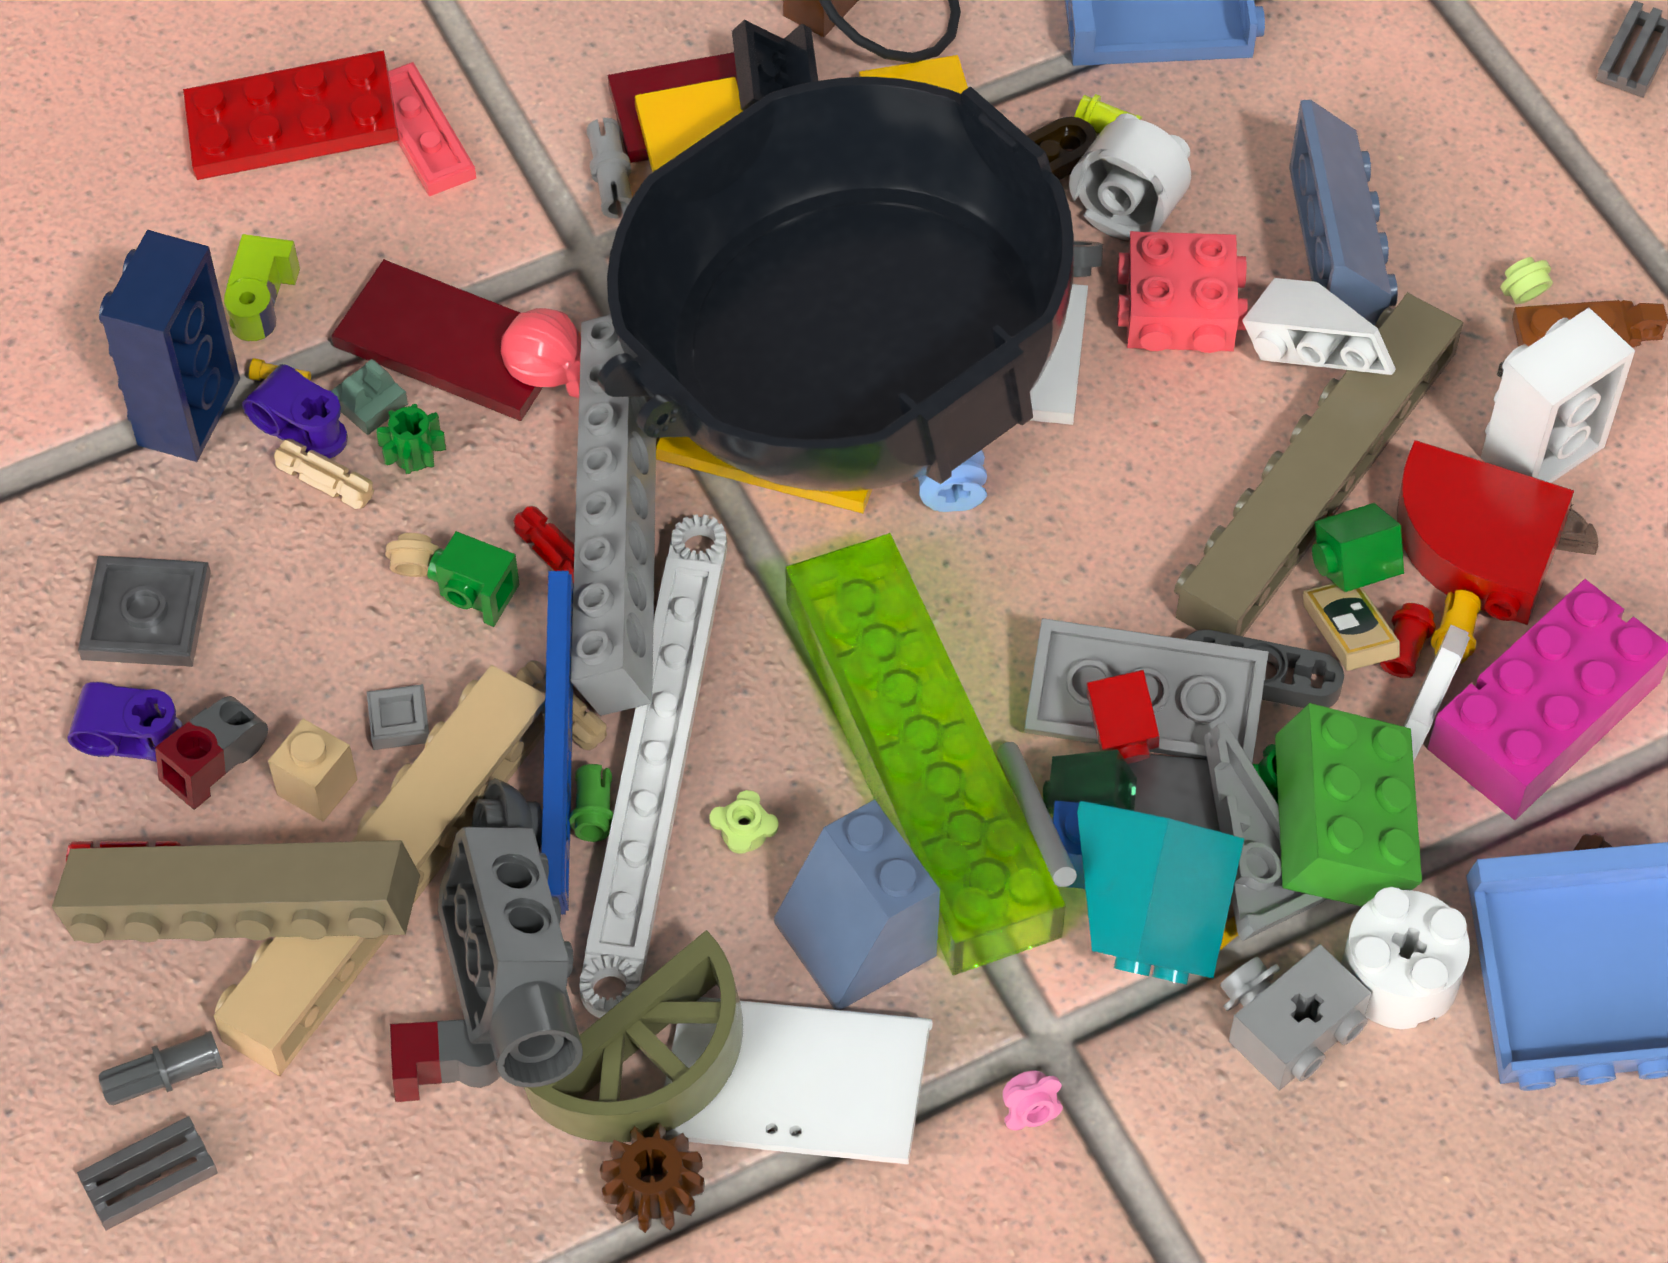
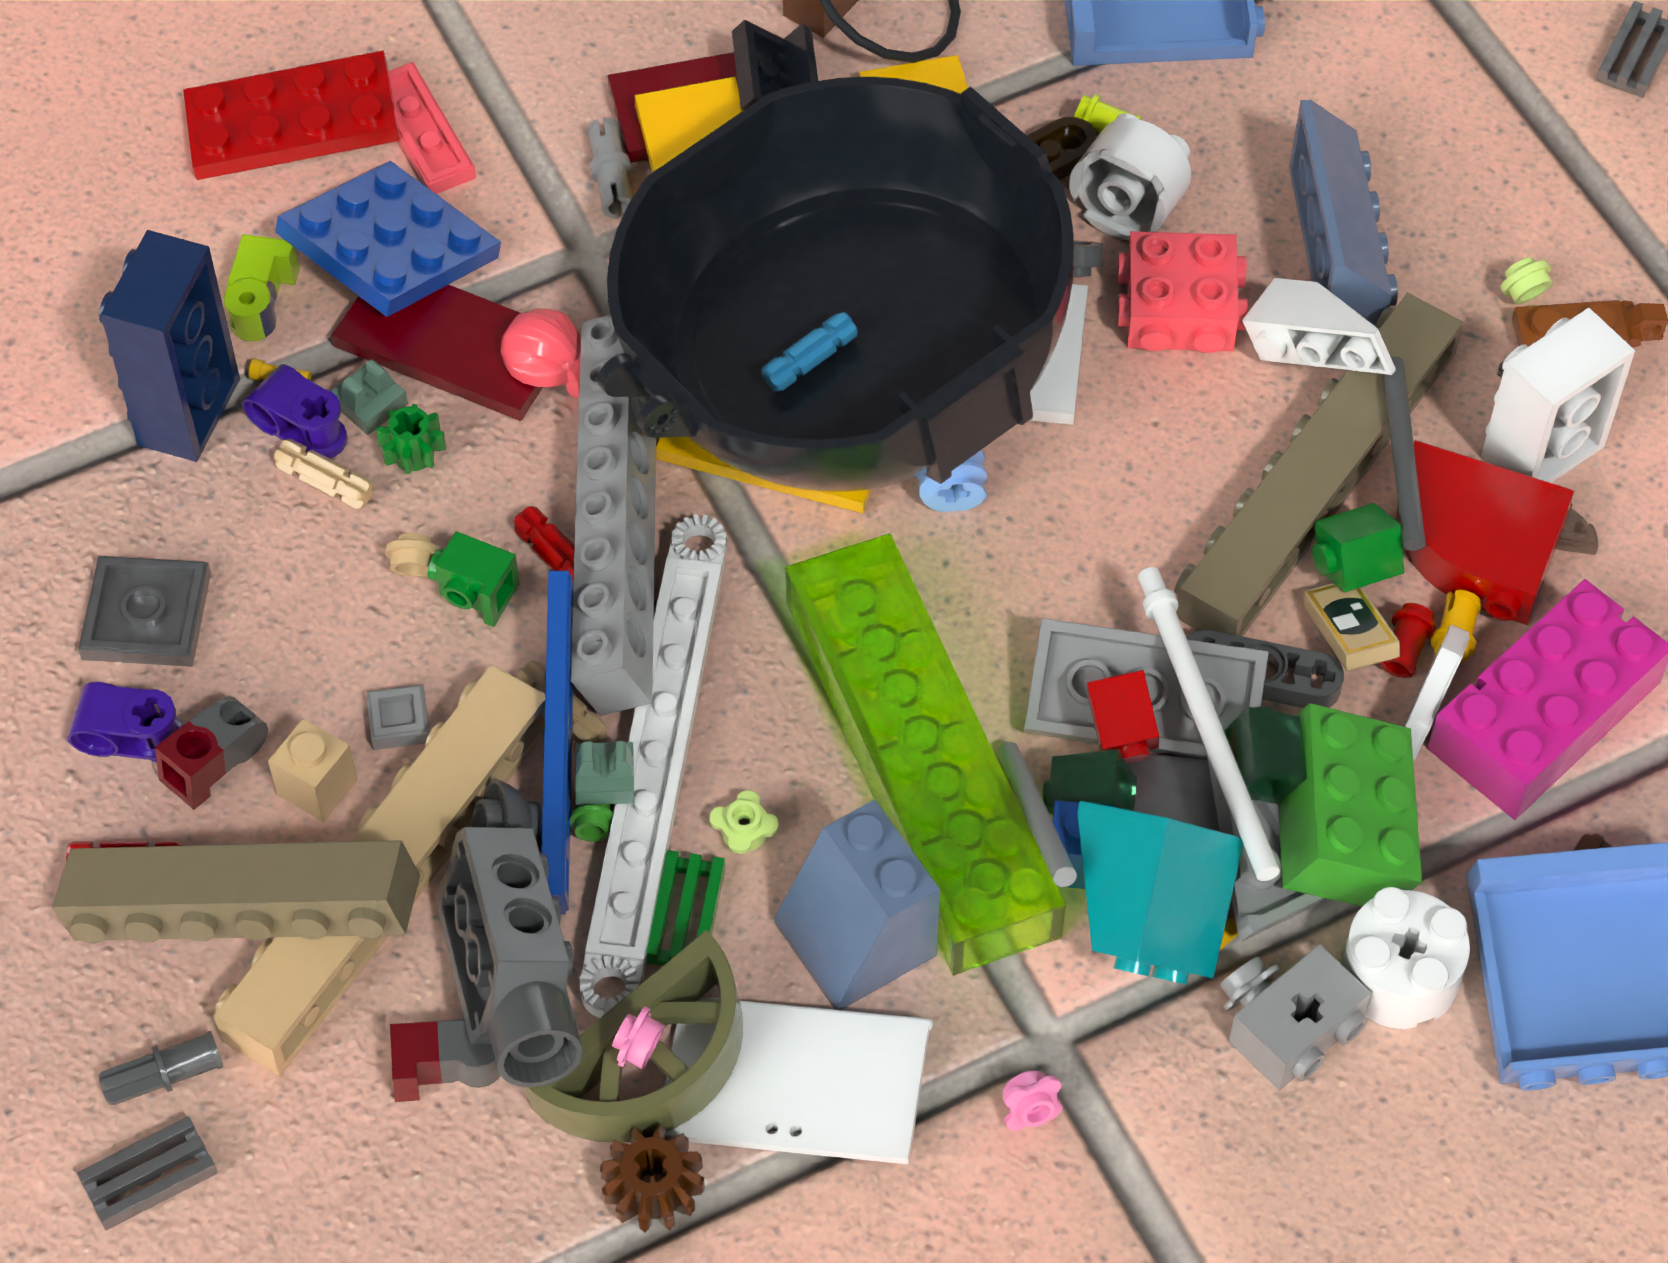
none -> blue plate [275,160,501,317]
none -> sand green tile [575,741,634,805]
none -> bright pink plate [612,1006,665,1069]
none -> green tile [646,850,725,966]
none -> dark azure axle [761,312,858,391]
none -> white bar [1138,567,1280,881]
none -> clear green brick [1224,706,1307,804]
none -> dark grey bar [1383,356,1426,551]

